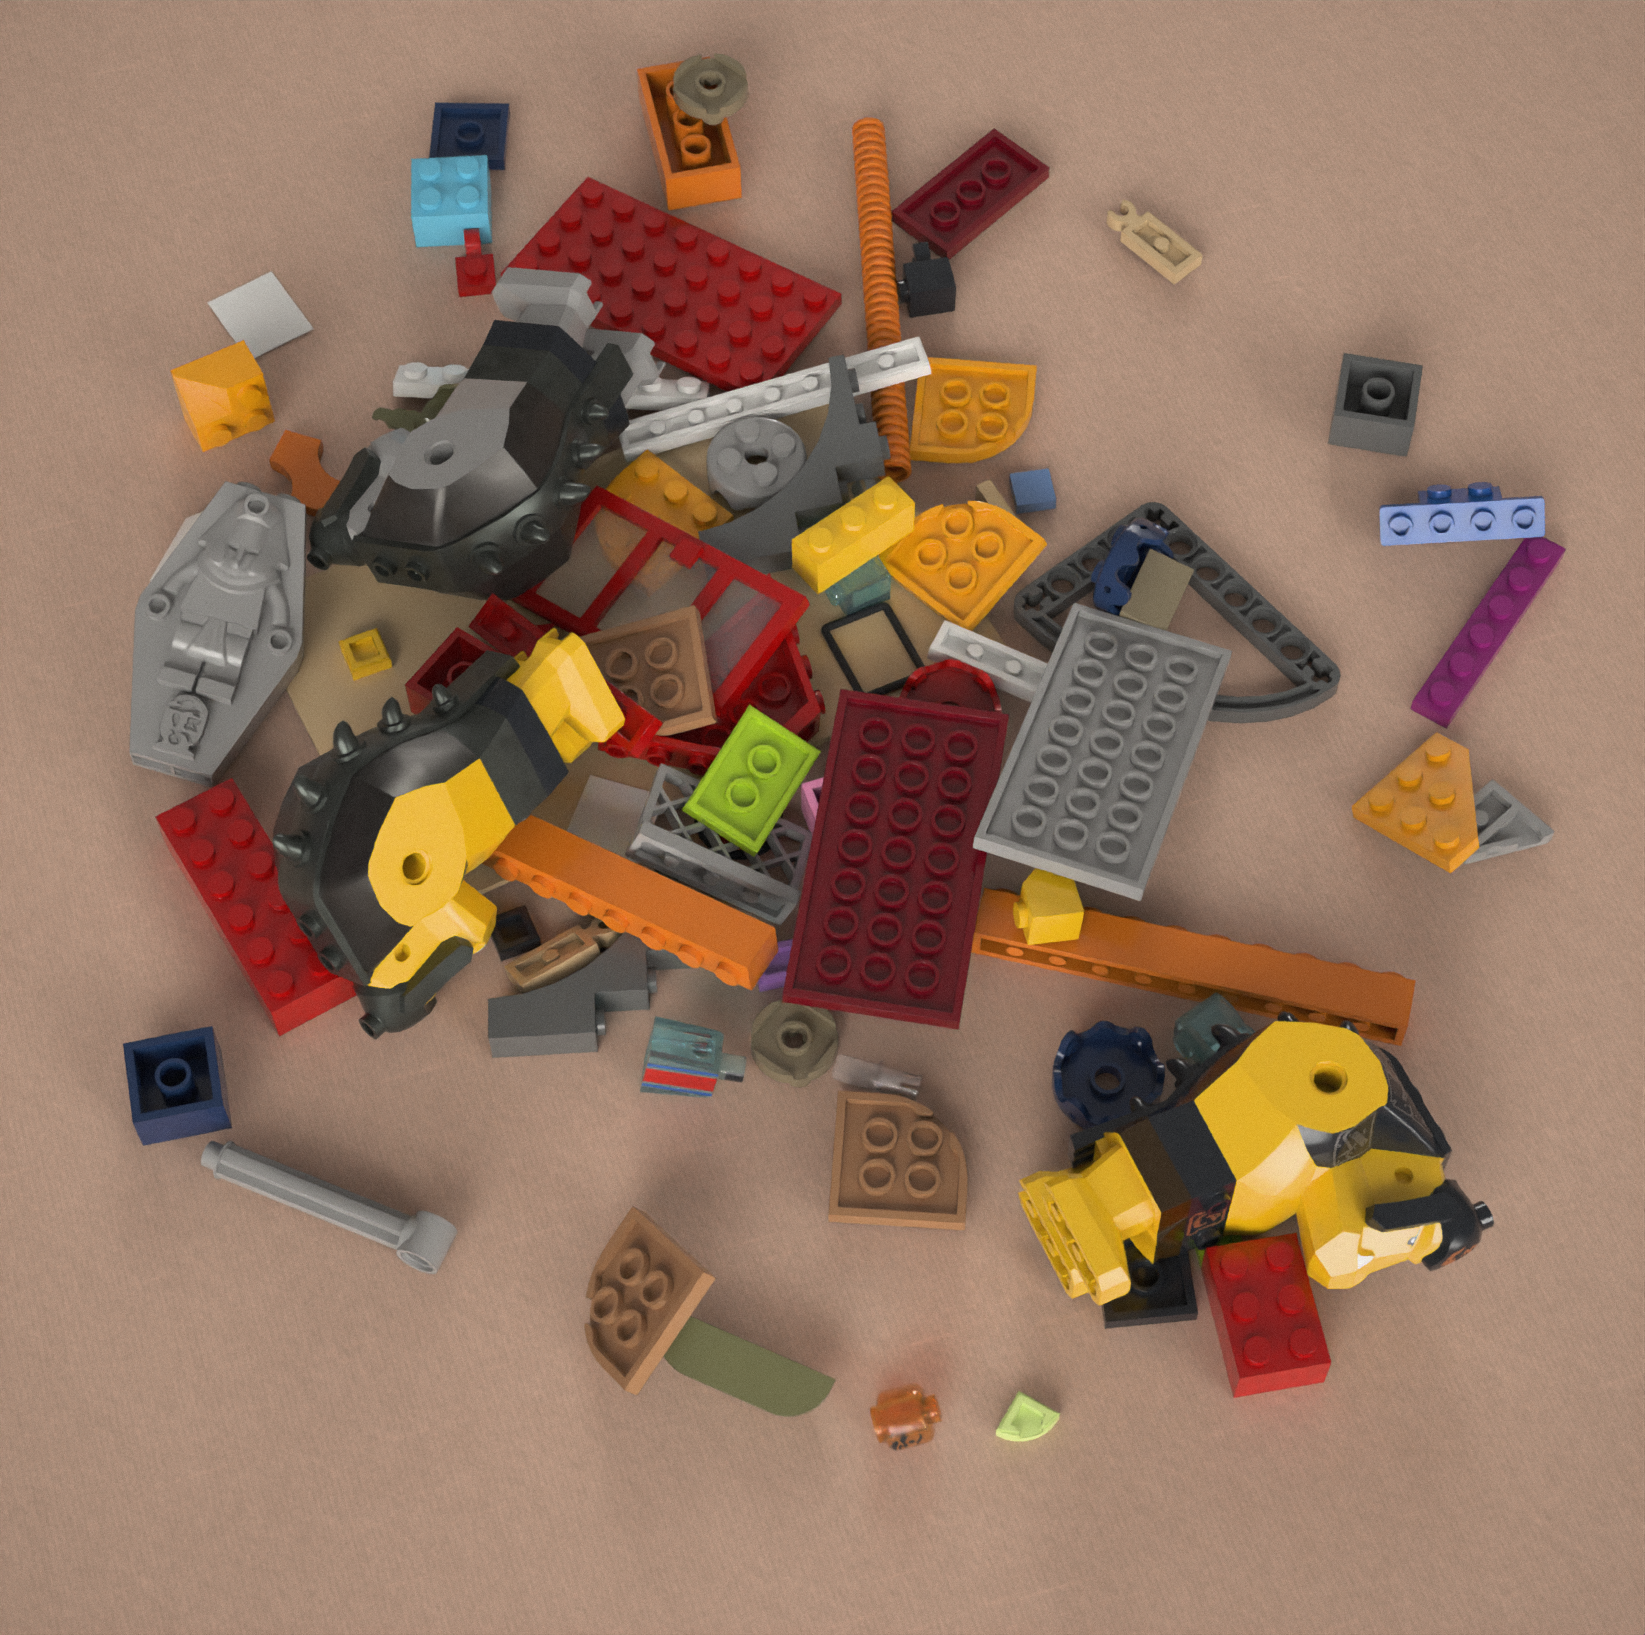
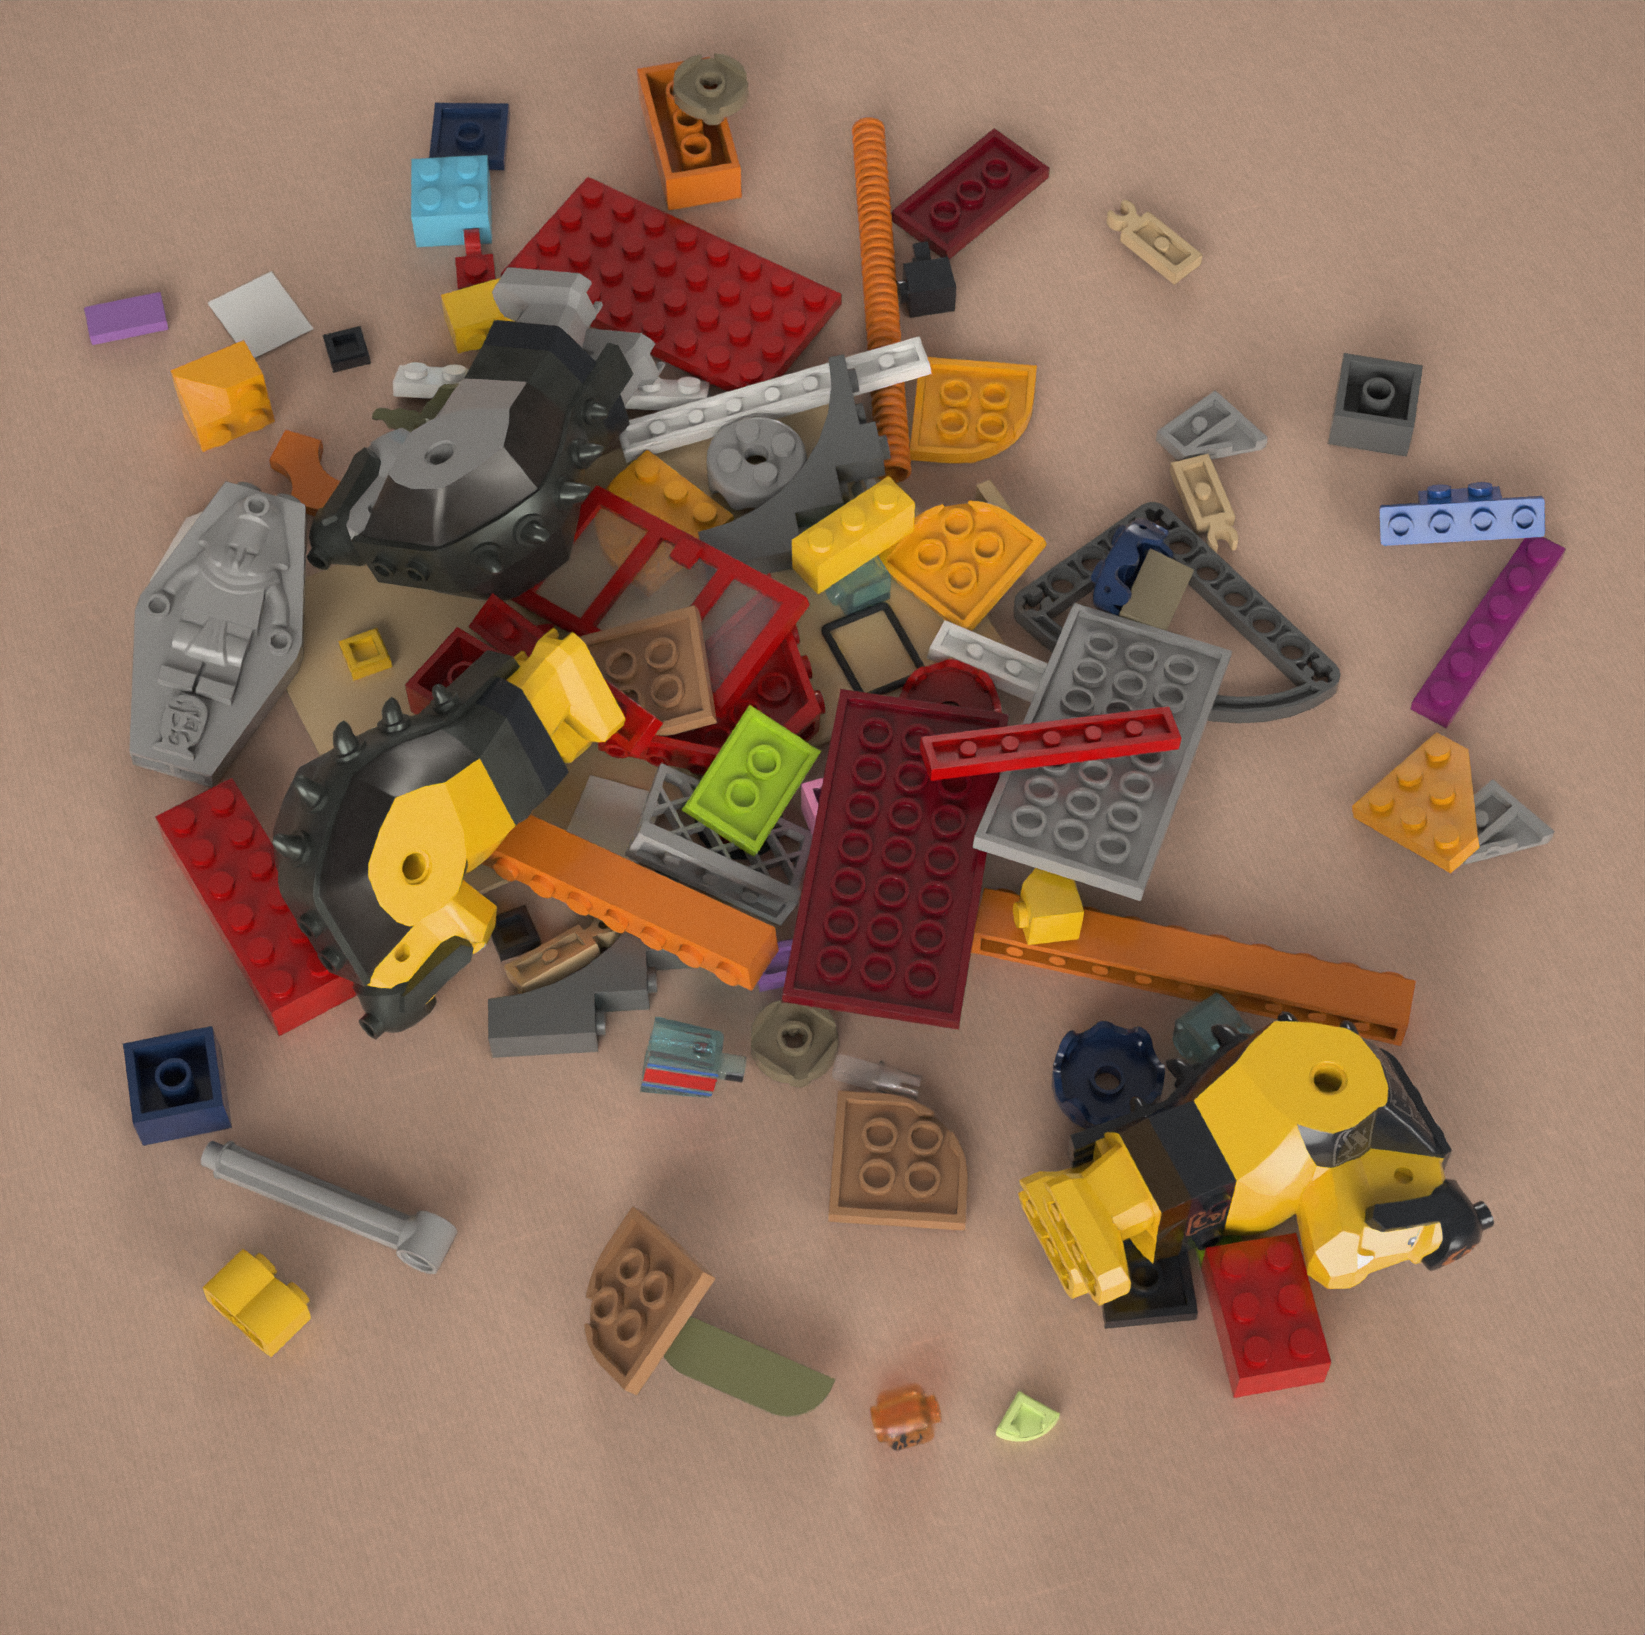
medium blue tile [1009,468,1056,514] -> none
none -> medium lavender tile [84,292,169,345]
none -> yellow brick [202,1249,311,1357]
none -> black tile [323,326,371,373]
none -> yellow brick [441,278,516,354]
none -> red plate [919,706,1182,781]
none -> light grey wing [1156,390,1268,461]
none -> tan plate [1170,454,1238,553]

